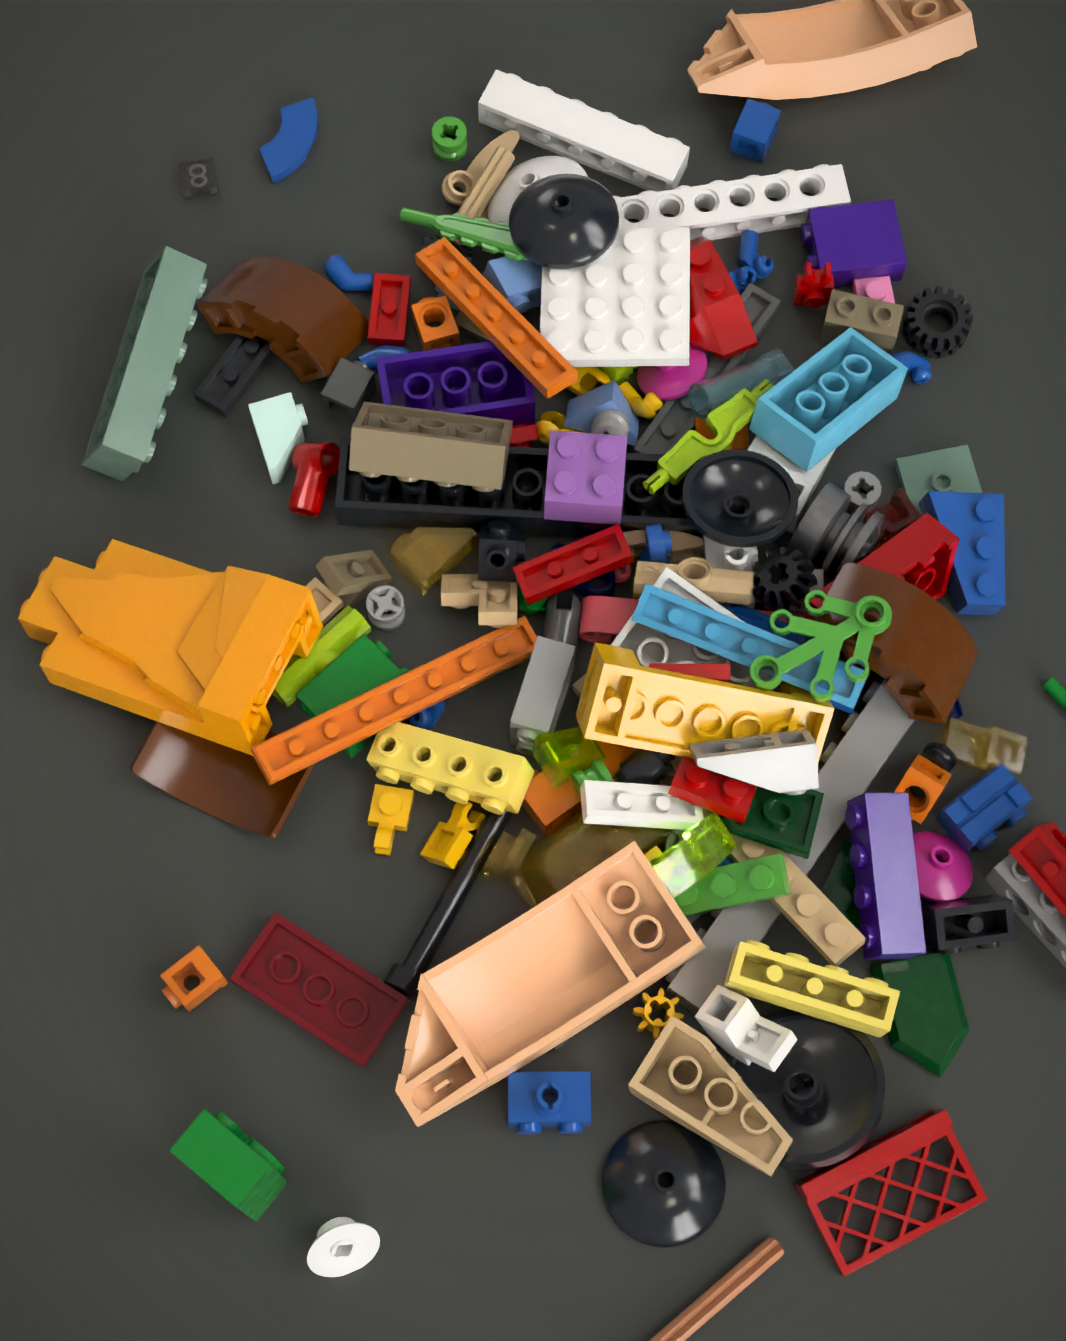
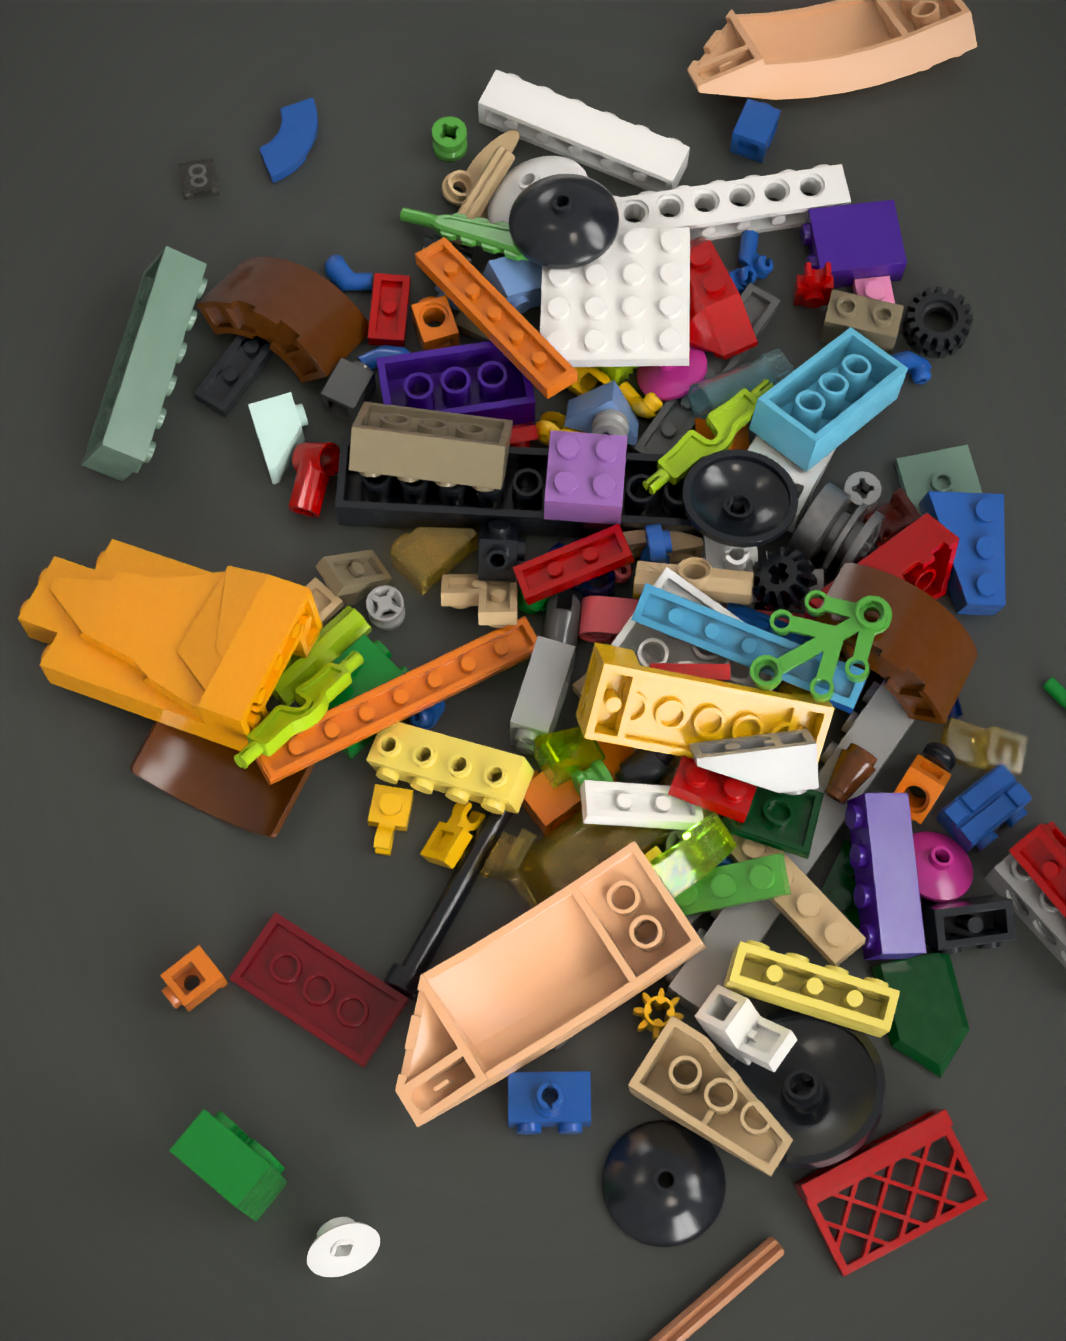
none -> lime piece [234,651,364,769]
none -> reddish brown cone [824,743,877,805]

